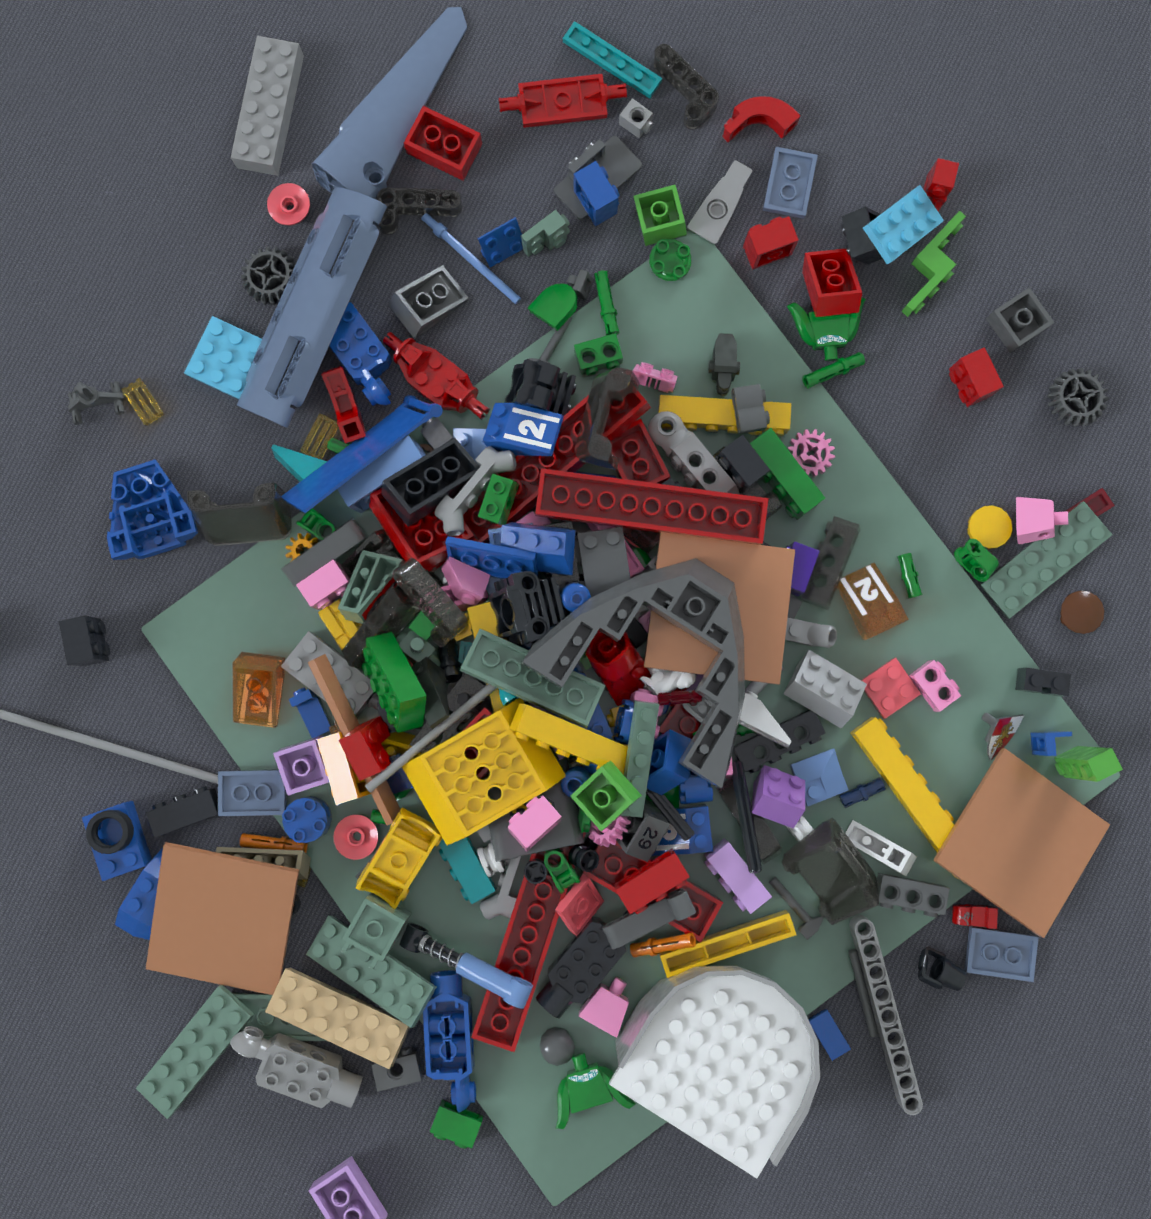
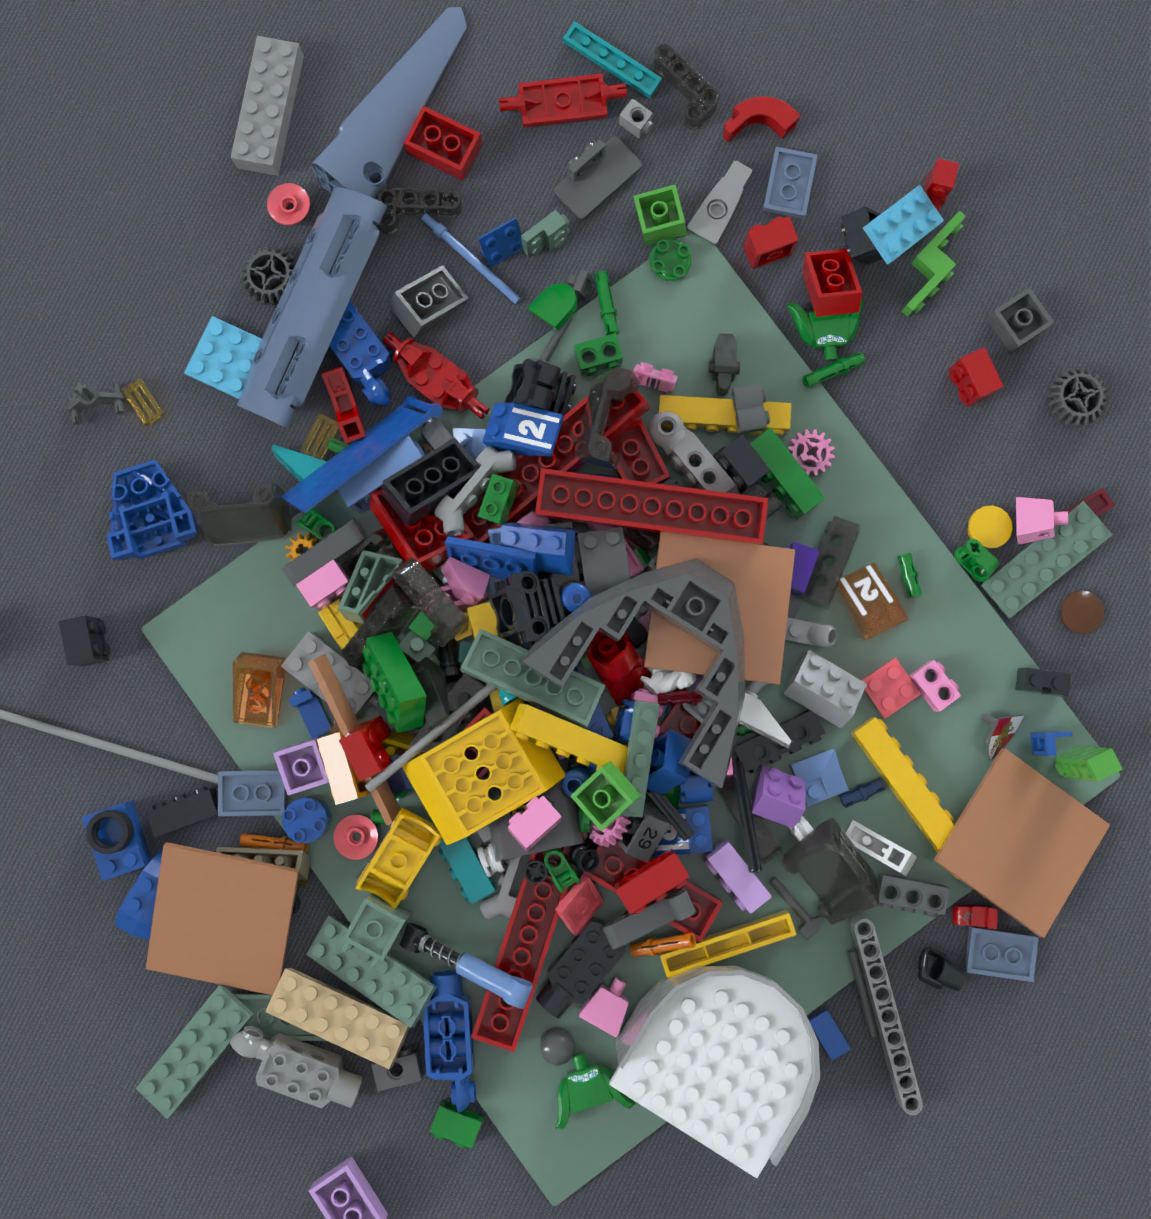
blue brick [573,161,620,226] -> none

